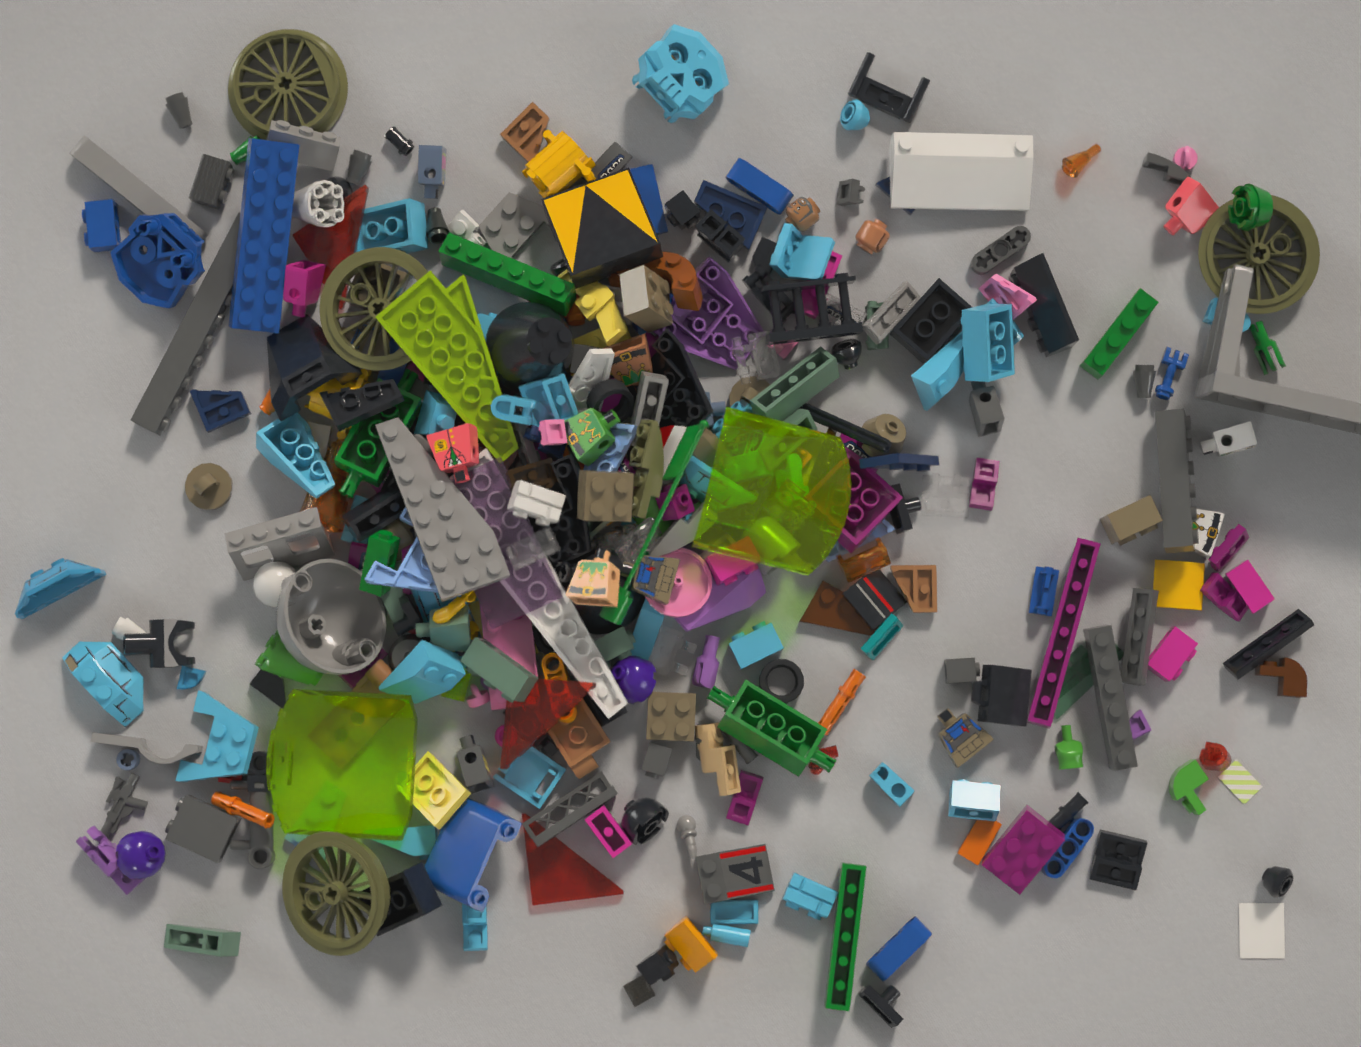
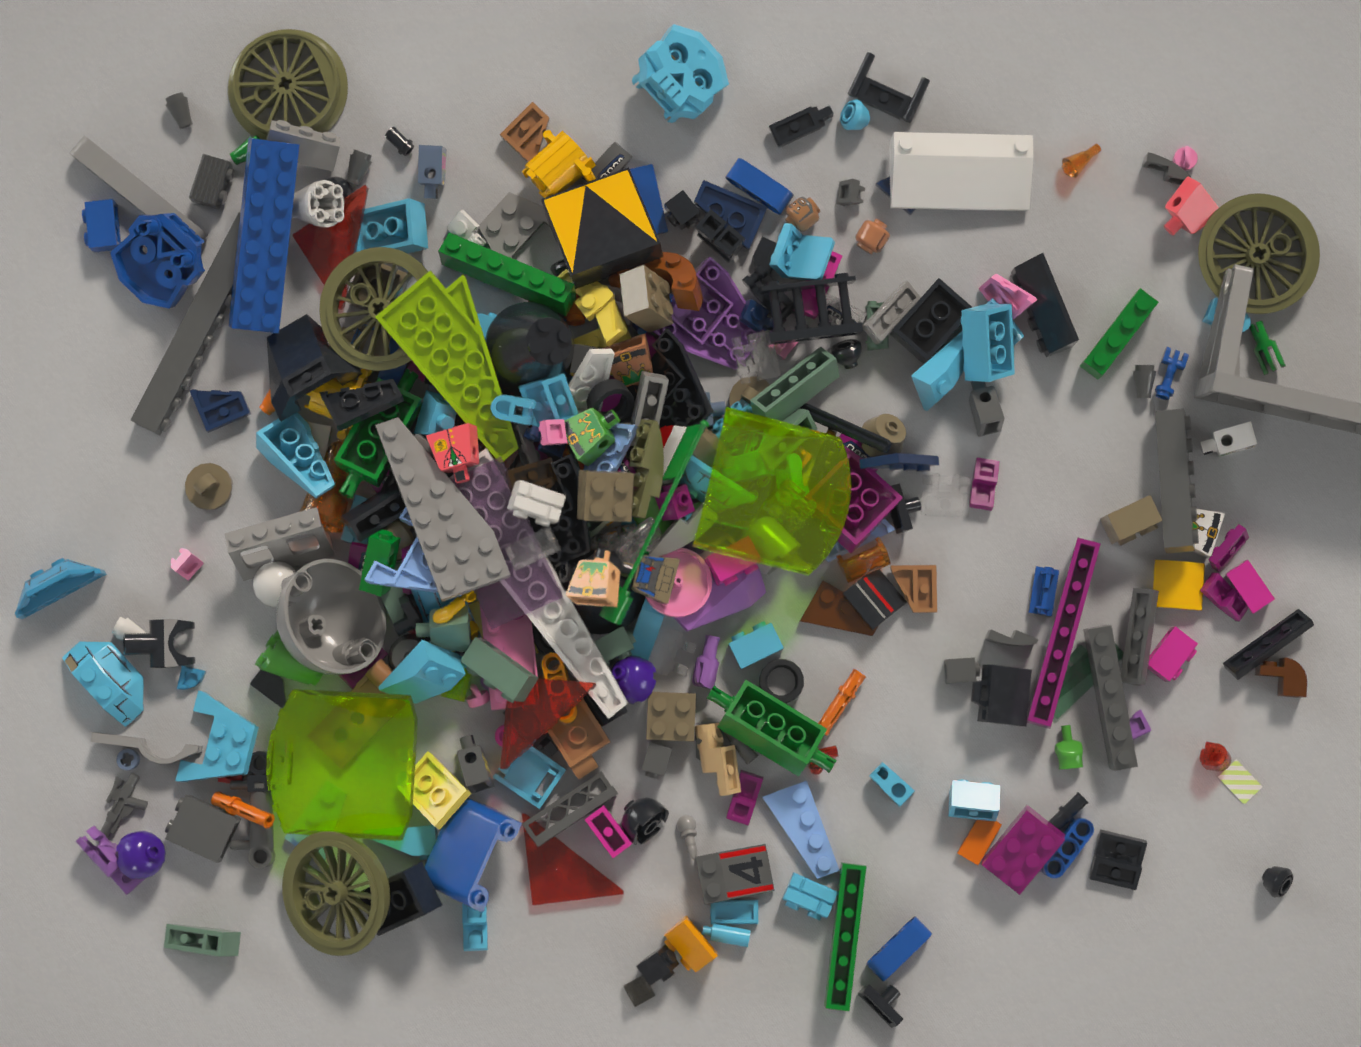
dark pink torso [283,260,325,317] -> none
pearl dark grey cone [426,207,449,244] -> none
teal tile [860,613,903,660] -> none
torso [937,708,994,768] -> none
dark grey beam [970,226,1031,275] -> none
bright green brick [1169,759,1209,815] -> none
green cone [1228,183,1273,231] -> none
white sticker [1239,903,1285,959] -> none
none -> bright pink tile [170,548,204,581]
none -> dark blue plate [739,299,773,333]
none -> light blue wing [762,780,840,879]
none -> black hinge [769,105,834,148]
none -> dark grey slope [985,630,1038,647]

